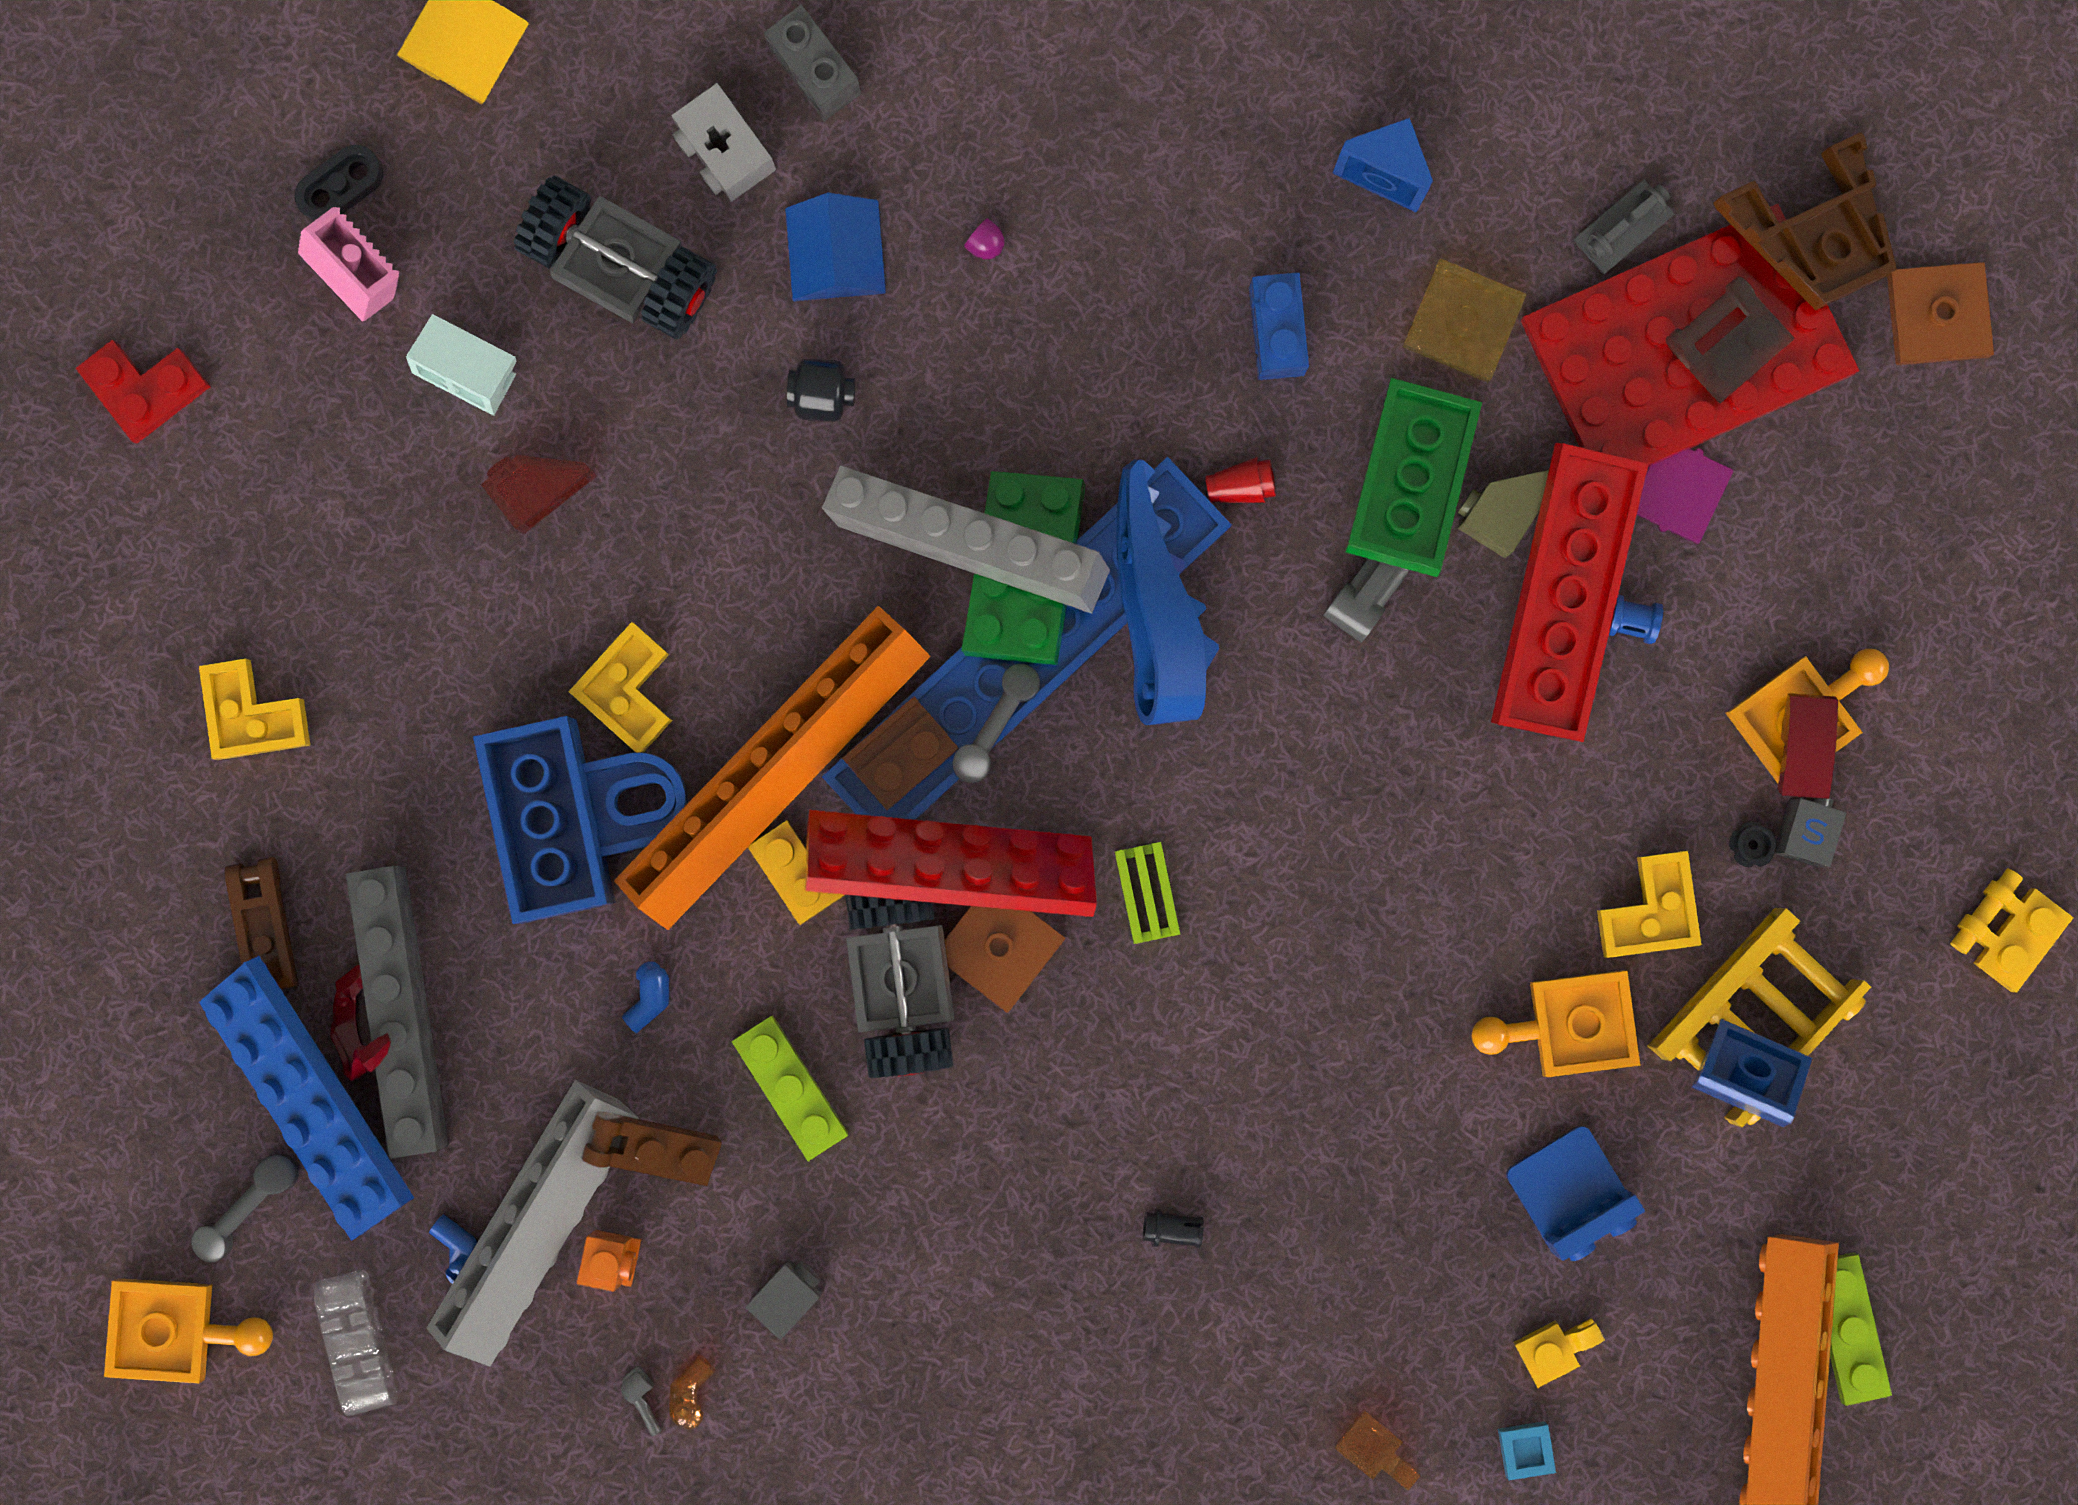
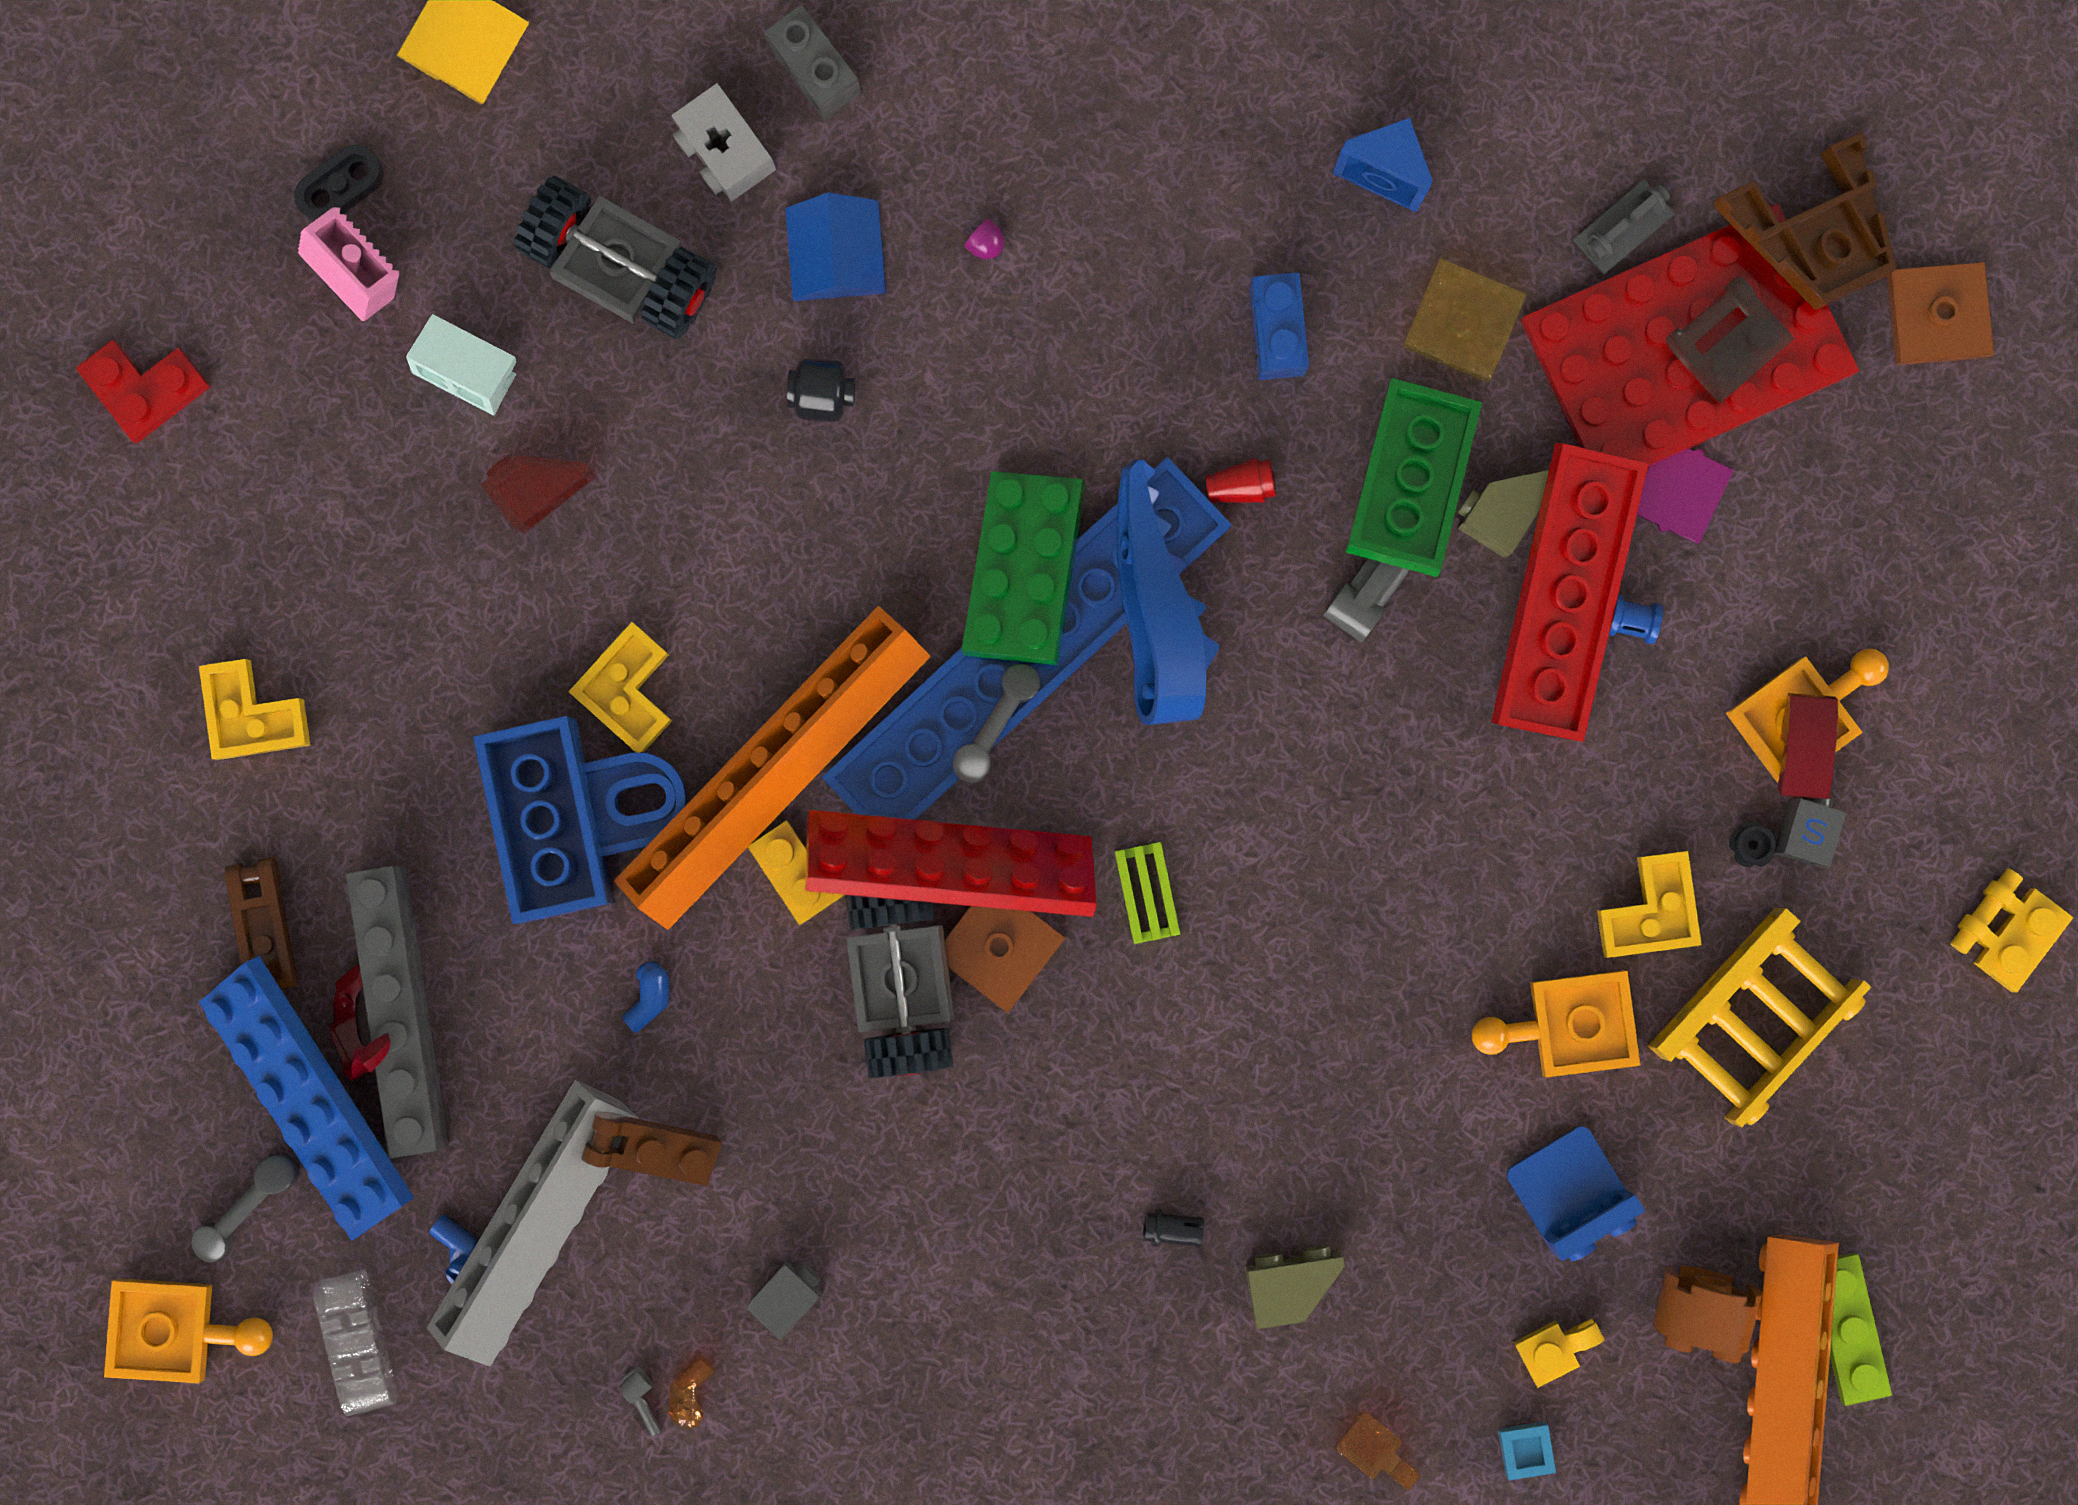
orange brick [576,1230,642,1292] -> none
lime plate [731,1015,849,1161] -> none
light grey brick [822,465,1110,613] -> none
reddish brown plate [842,696,959,811] -> none
blue slope [1692,1019,1813,1127] -> none
none -> olive slope [1245,1245,1345,1329]
none -> dark orange brick [1652,1265,1762,1363]

